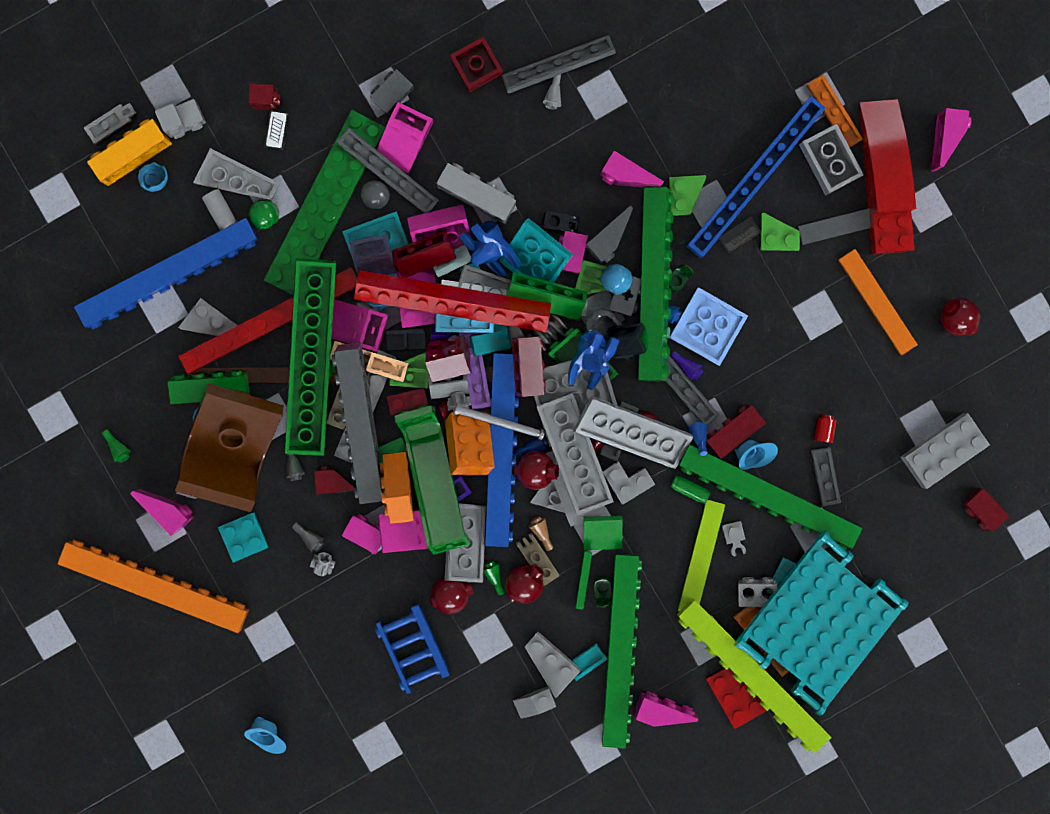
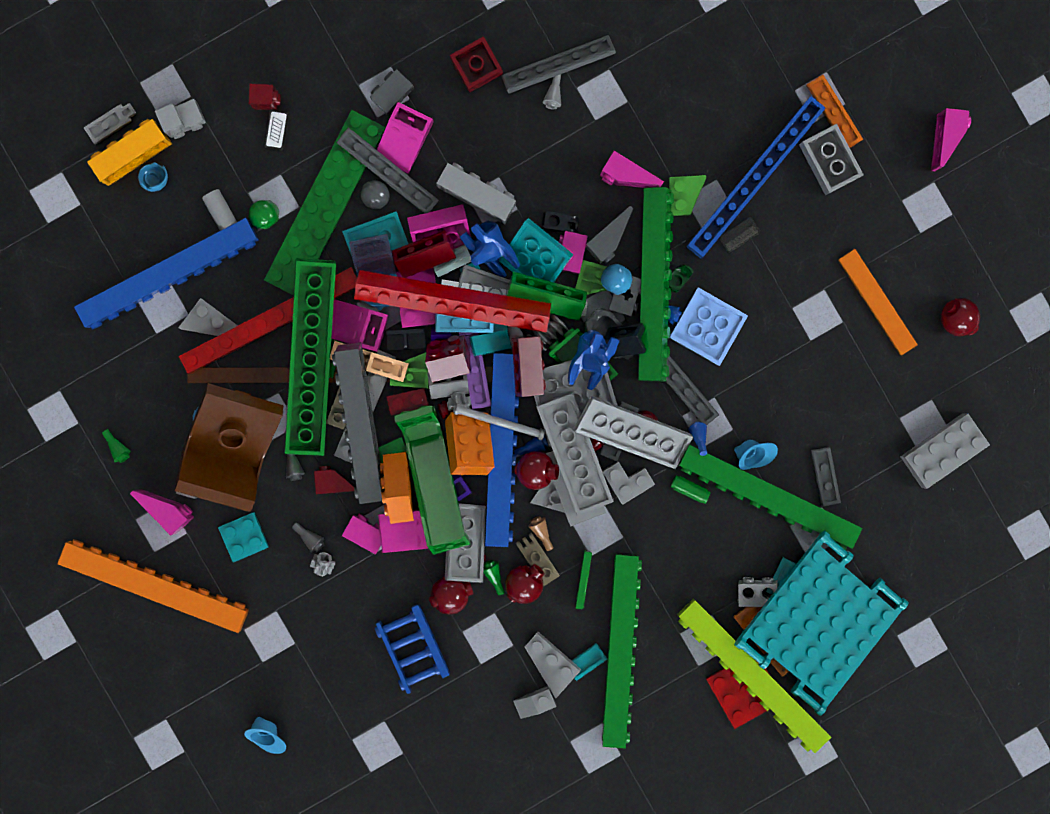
green brick [168,369,250,404] -> none
light grey wing [193,148,280,201] -> none
green tile [584,516,623,550] -> none
dark green hair [594,576,612,608] -> none
dark pink slope [633,691,698,727] -> none
dark purple cone [670,351,704,381] -> none
lime tile [678,500,725,611] -> none
dark red brick [706,405,766,459] -> none
light grey plate [722,521,746,556] -> none
bright green wing [760,213,800,251] -> none
dark grey tile [798,209,870,245] -> none
red brick [814,414,837,443] -> none
red slope [859,99,917,255] -> none
dark red brick [962,488,1010,532] -> none

